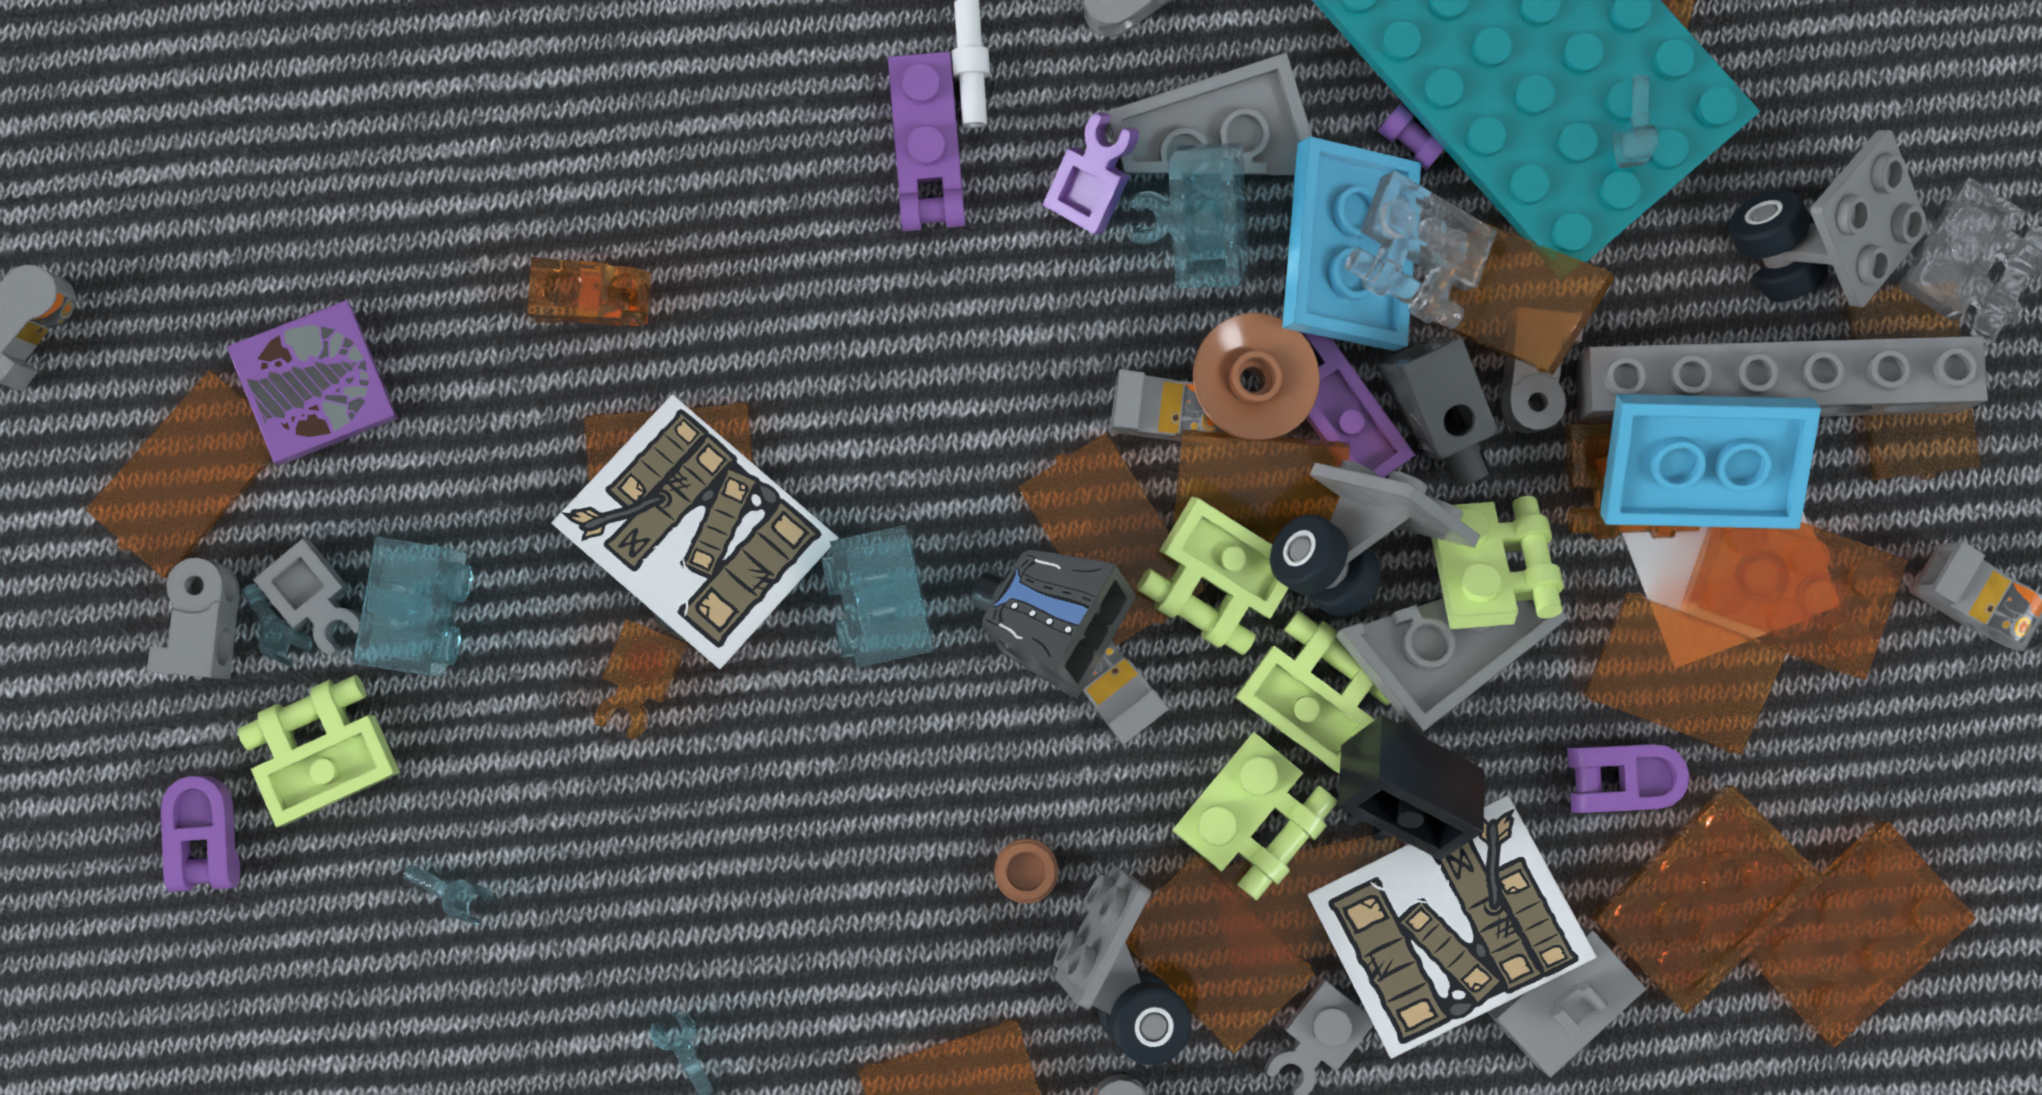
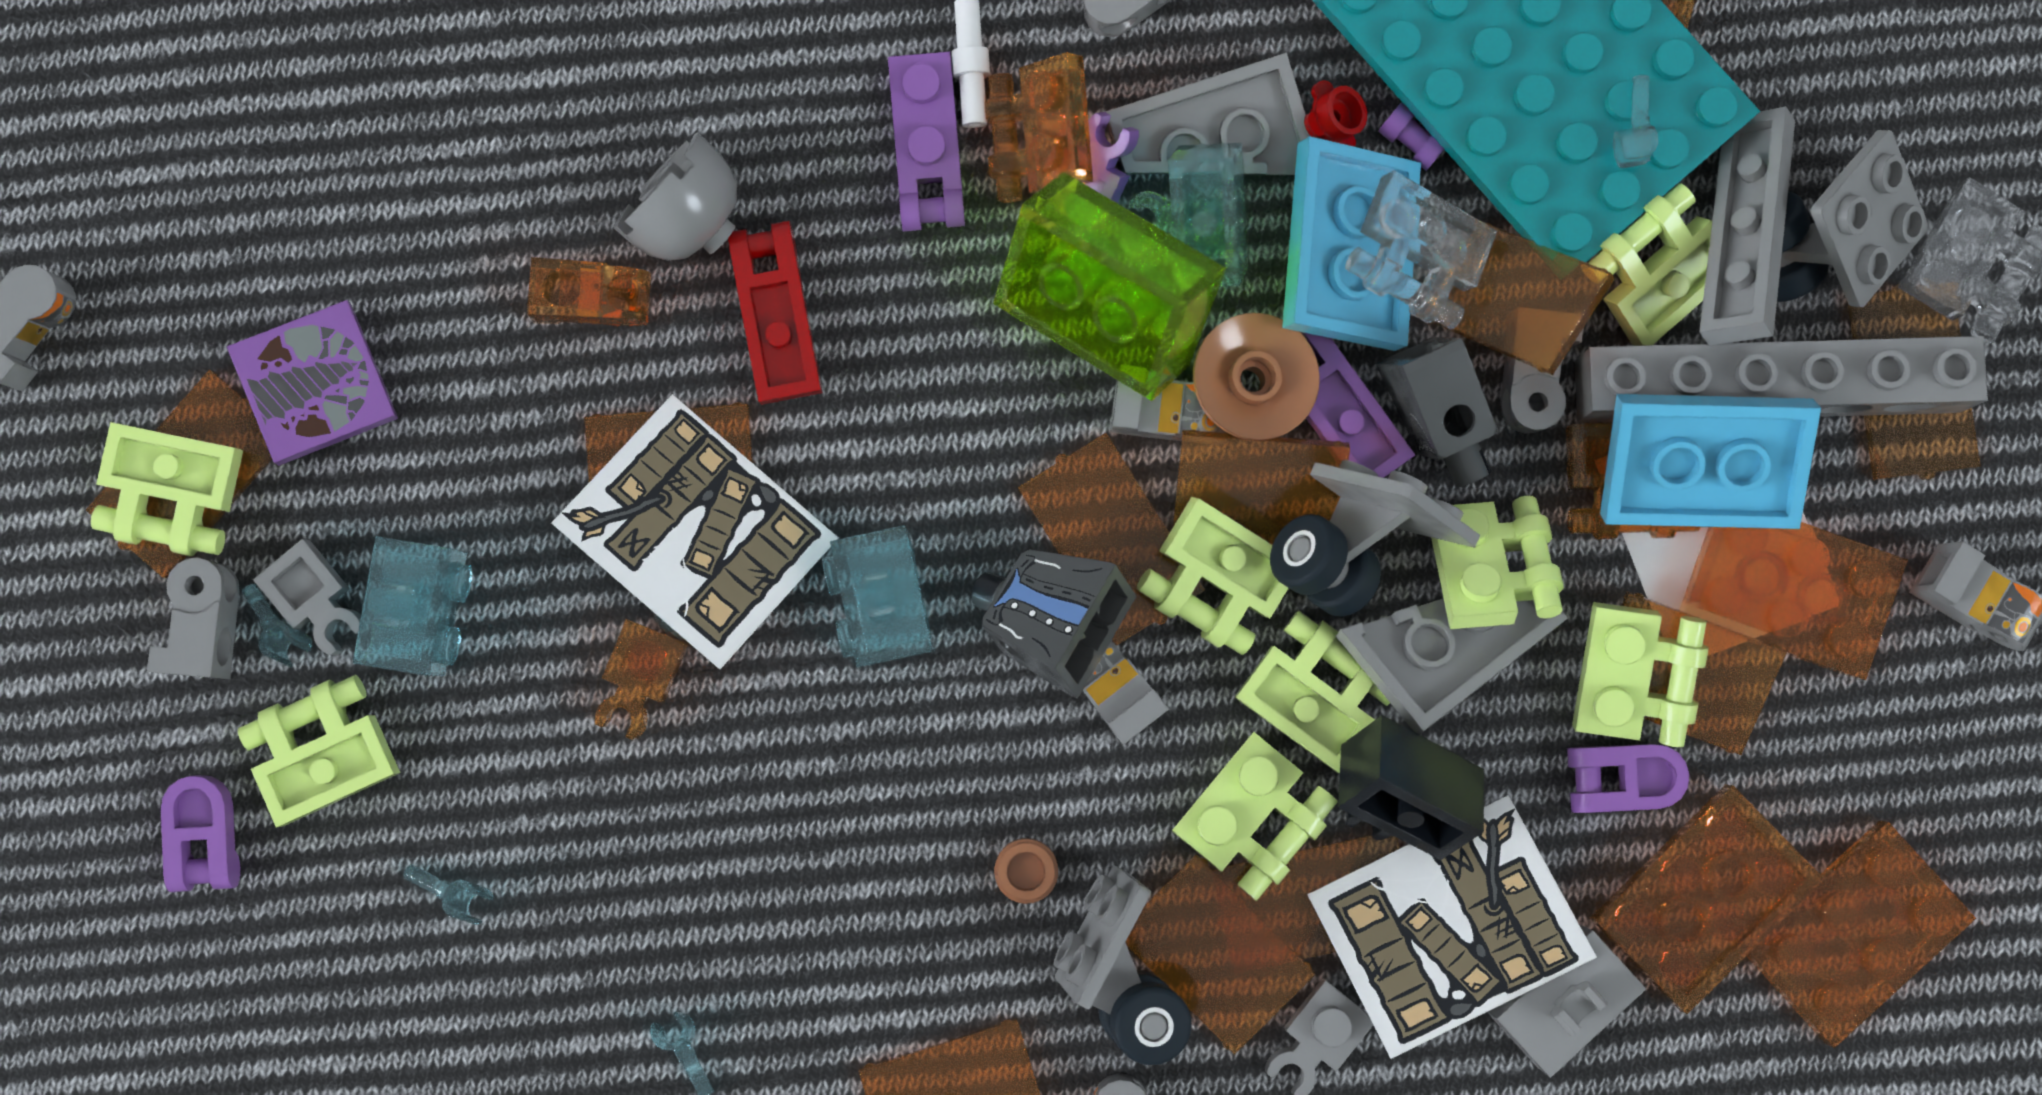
none -> yellowish green plate [91,422,243,556]
none -> light grey cylinder [614,132,737,261]
none -> red plate [728,220,823,405]
none -> clear orange plate [985,52,1093,203]
none -> clear neon green brick [993,172,1226,401]
none -> red plate [1304,80,1367,147]
none -> yellowish green plate [1572,602,1709,747]
none -> yellowish green plate [1582,183,1712,346]
none -> light grey plate [1699,106,1795,346]

